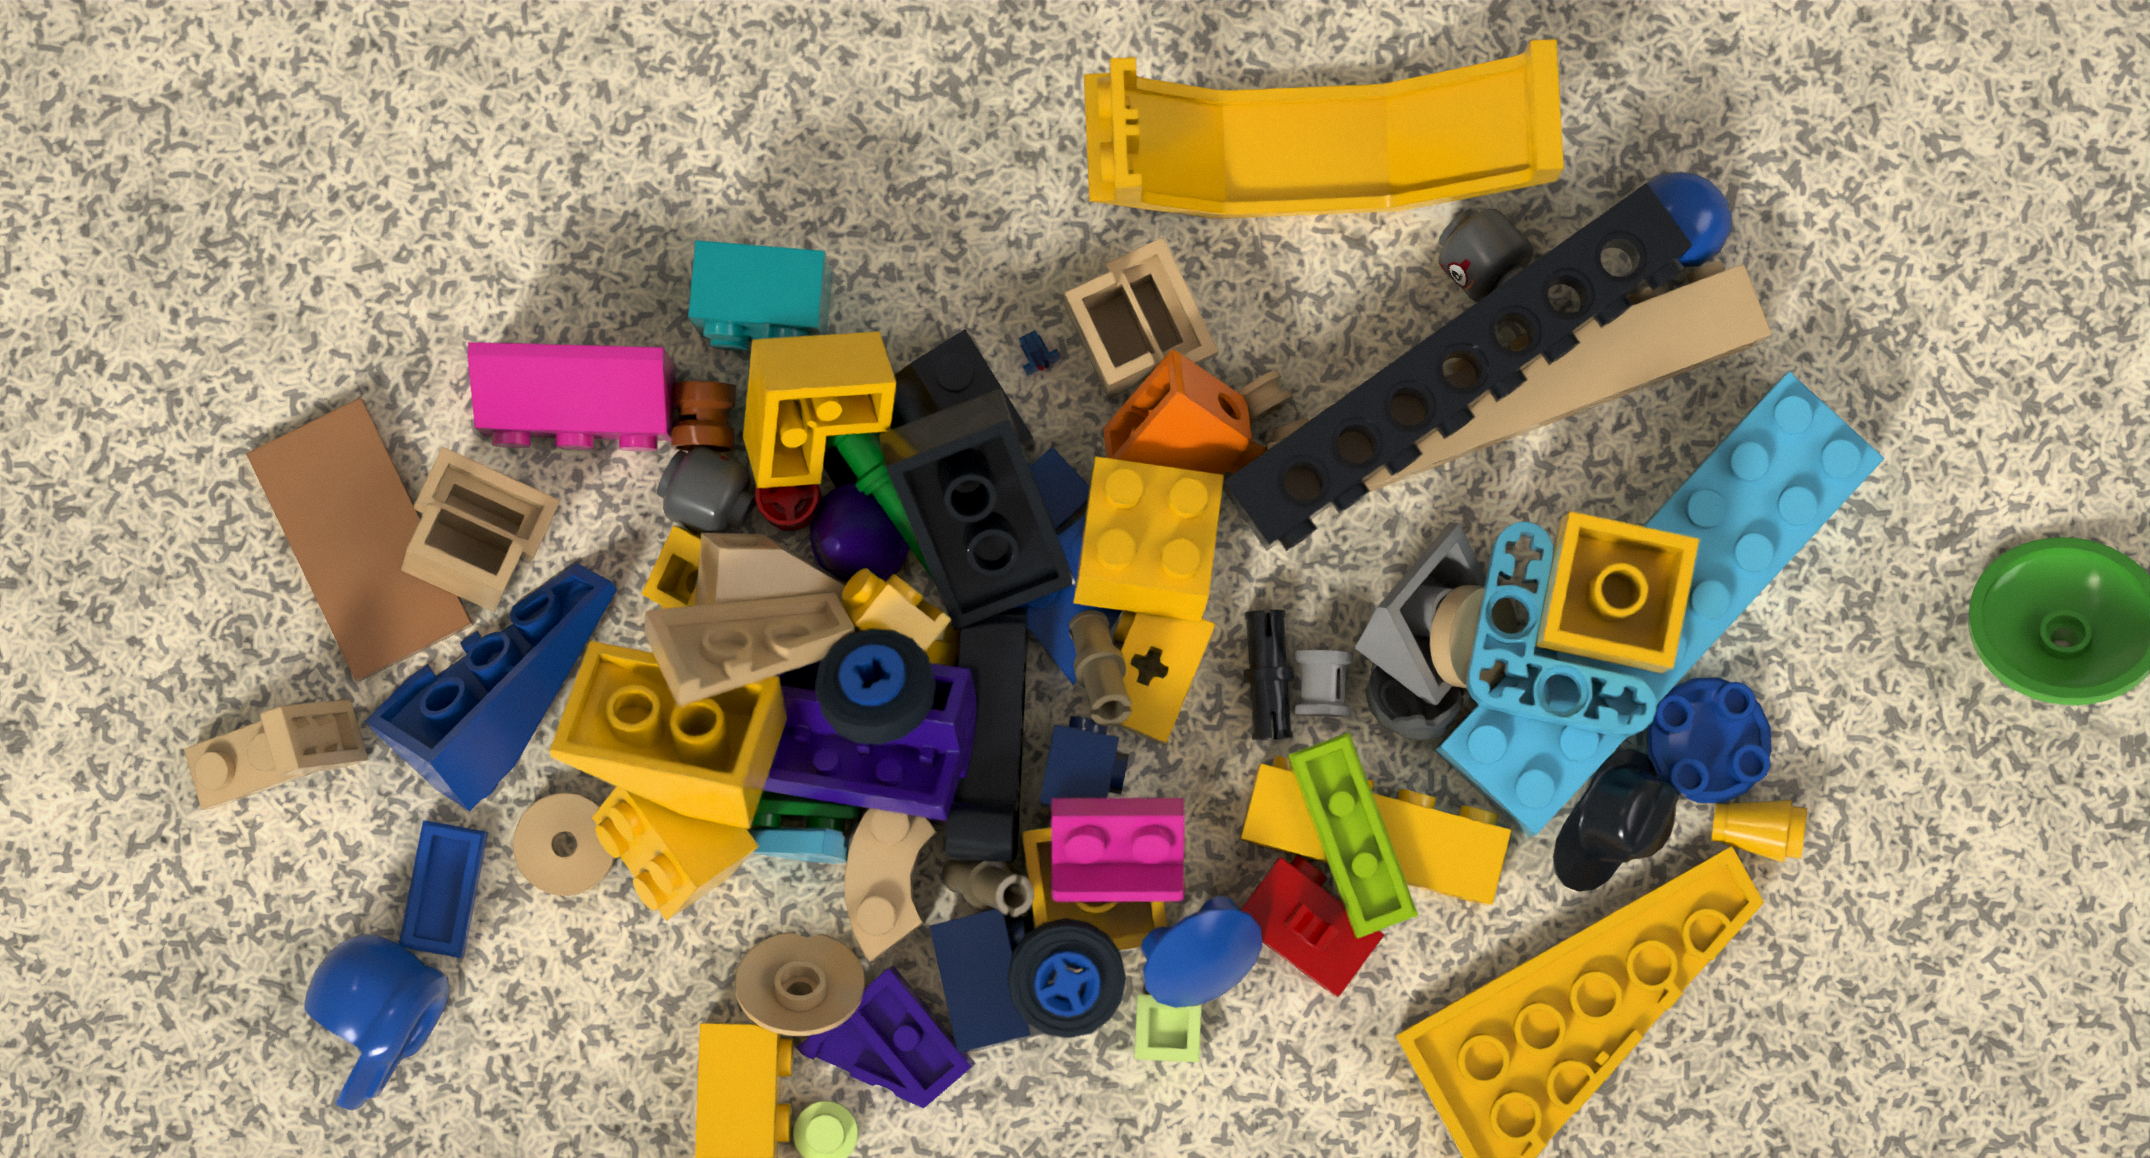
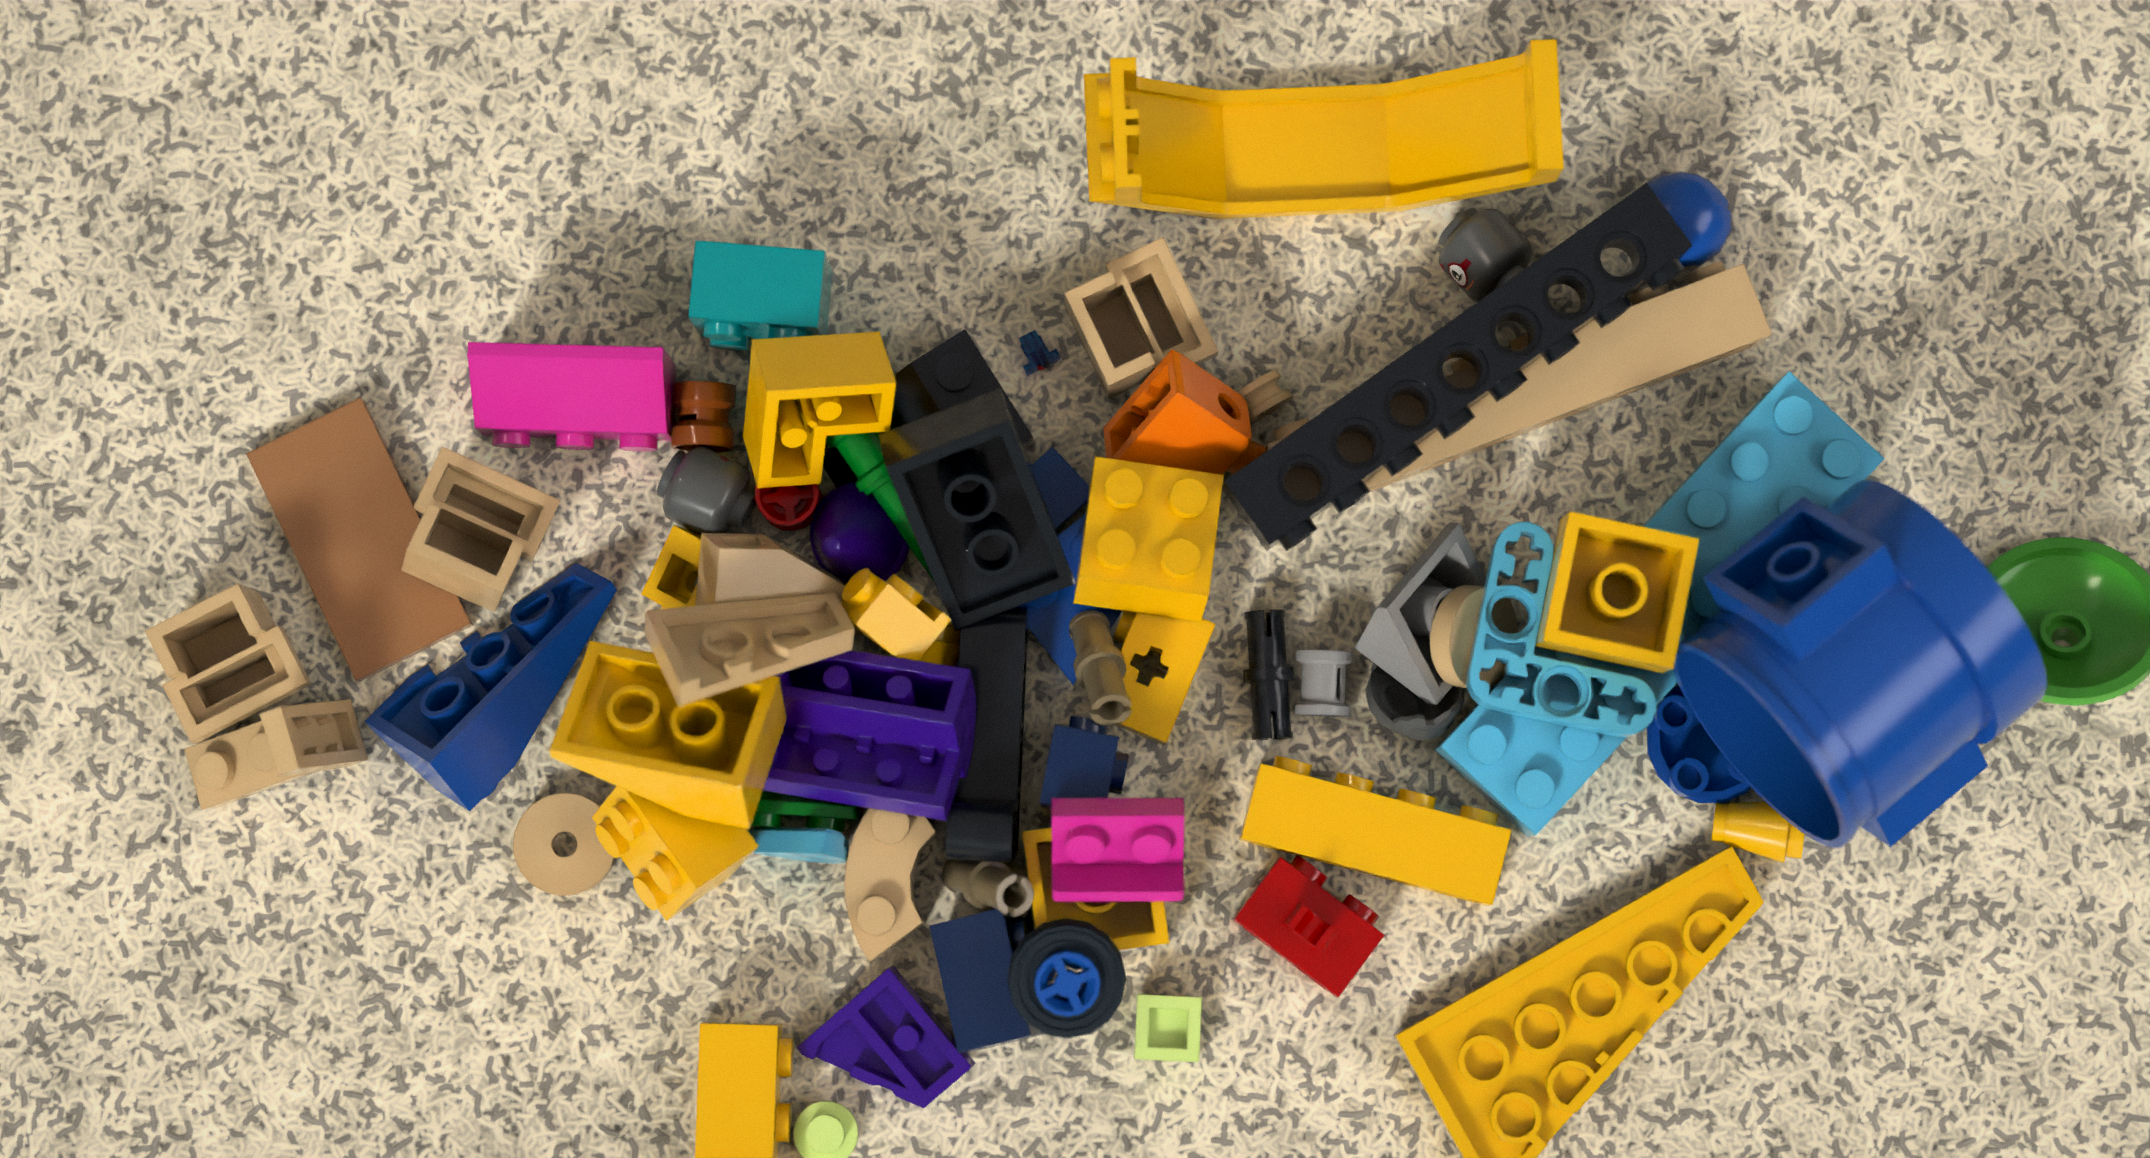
blue piece [304,934,450,1110] -> none
blue tile [399,820,488,958] -> none
tan dish [735,932,865,1036] -> none
black wheel [815,629,936,744] -> none
blue dish [1141,896,1262,1008] -> none
lime tile [1287,732,1419,938] -> none
black piece [1553,748,1679,892] -> none
none -> tan plate [145,583,312,743]
none -> blue cylinder [1673,480,2047,848]

